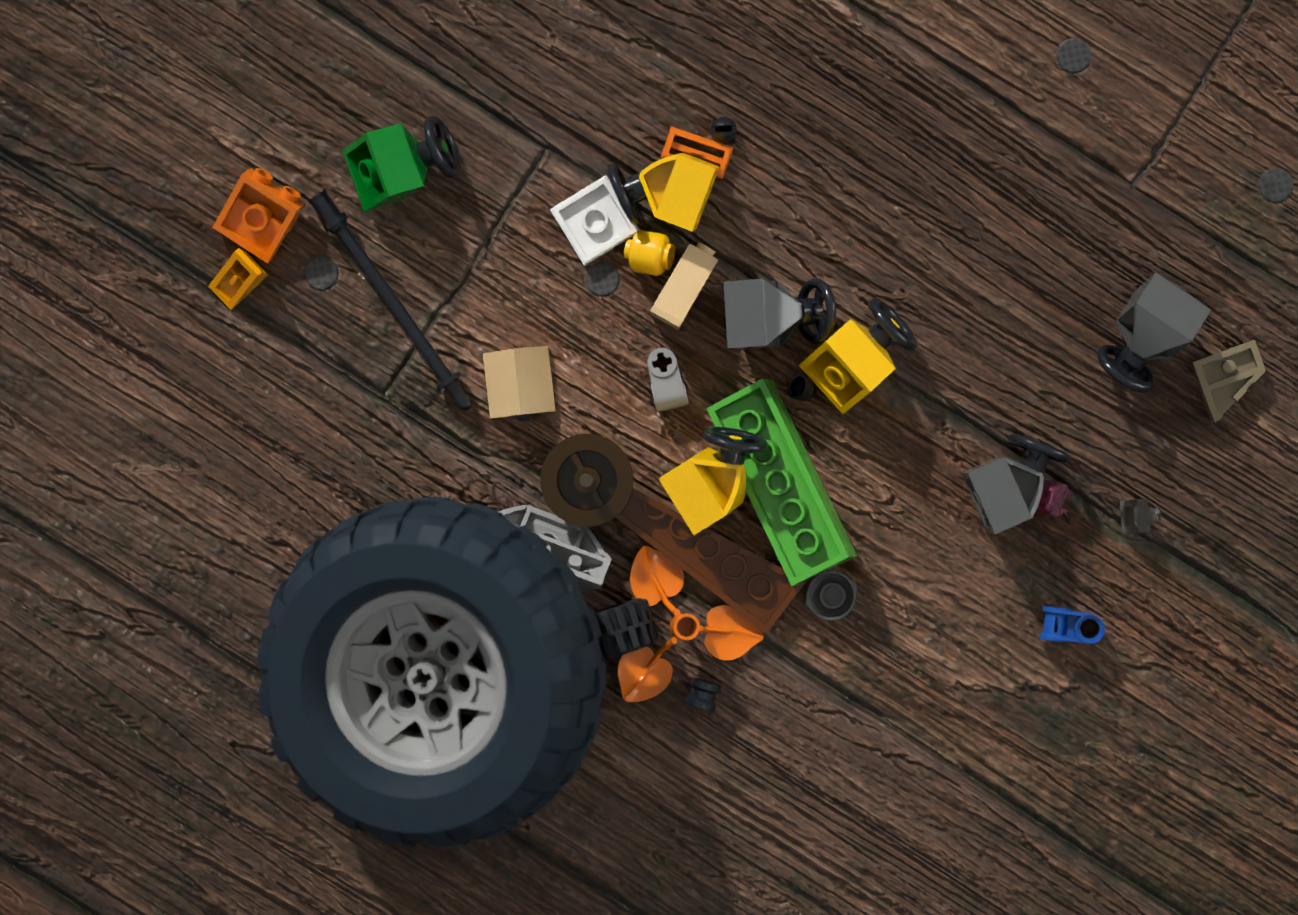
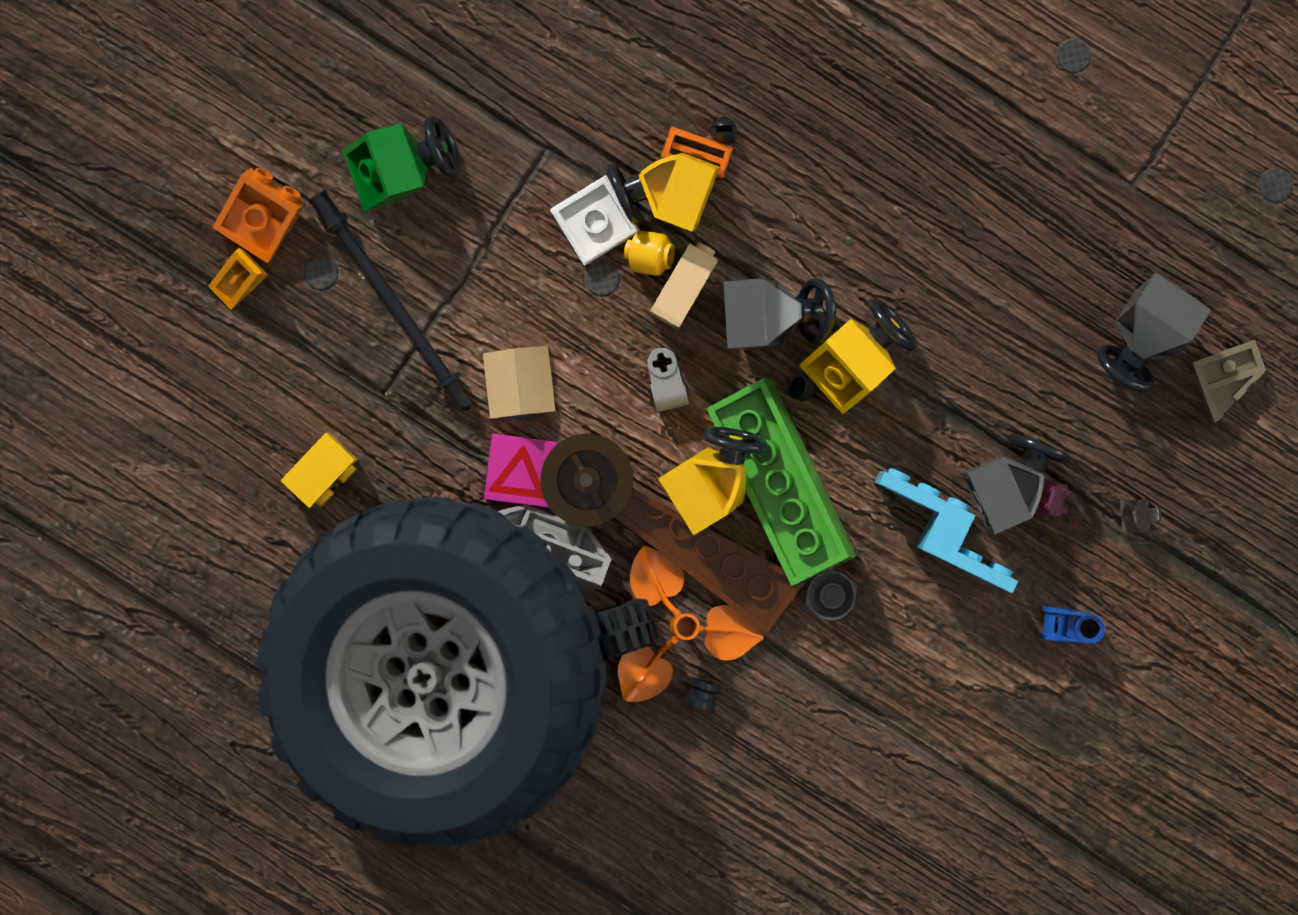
none -> yellow brick [281,433,358,508]
none -> dark pink tile [484,434,558,507]
none -> medium azure bracket [874,468,1018,593]

